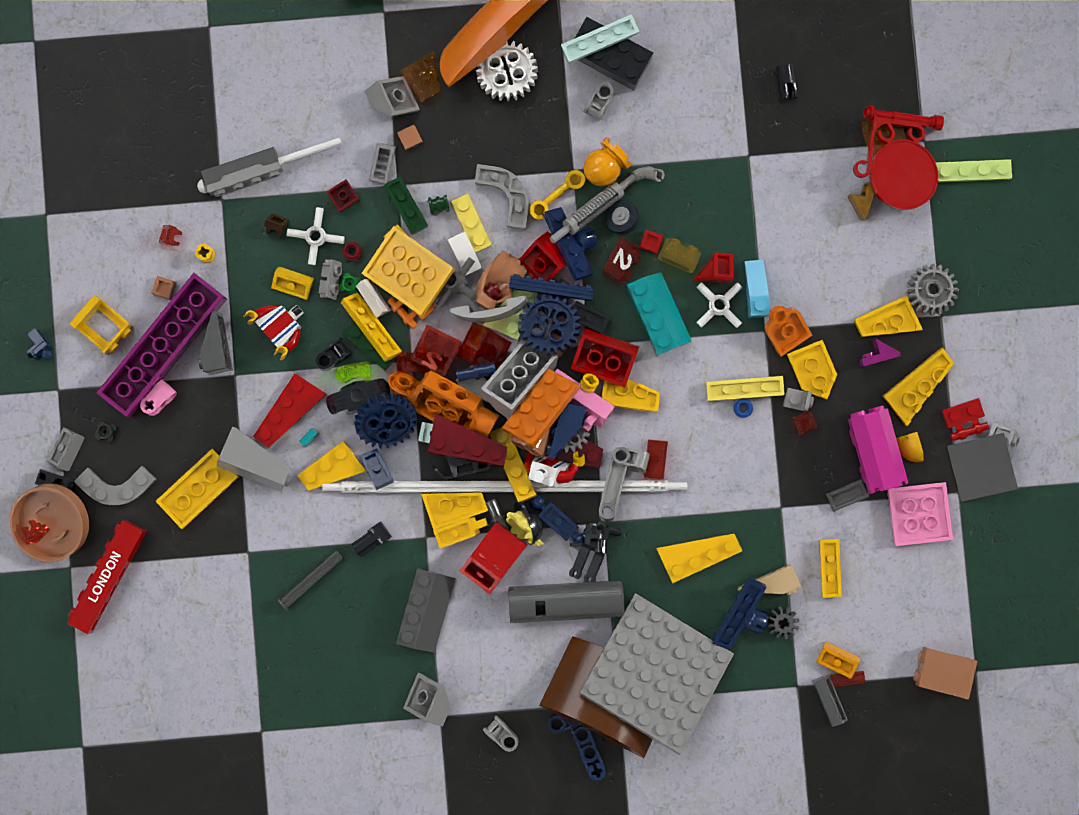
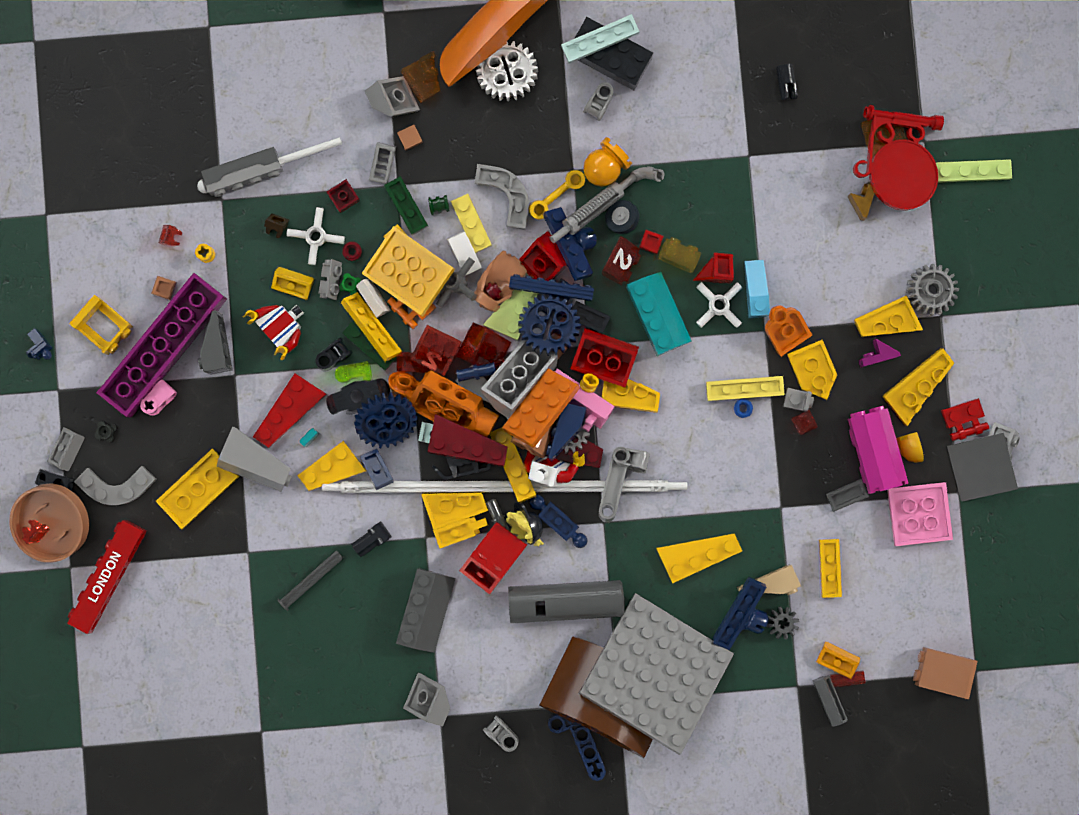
light grey slope [450,296,529,322] -> none
black piece [569,520,622,582] -> none
clear red slope [644,439,668,480] -> none

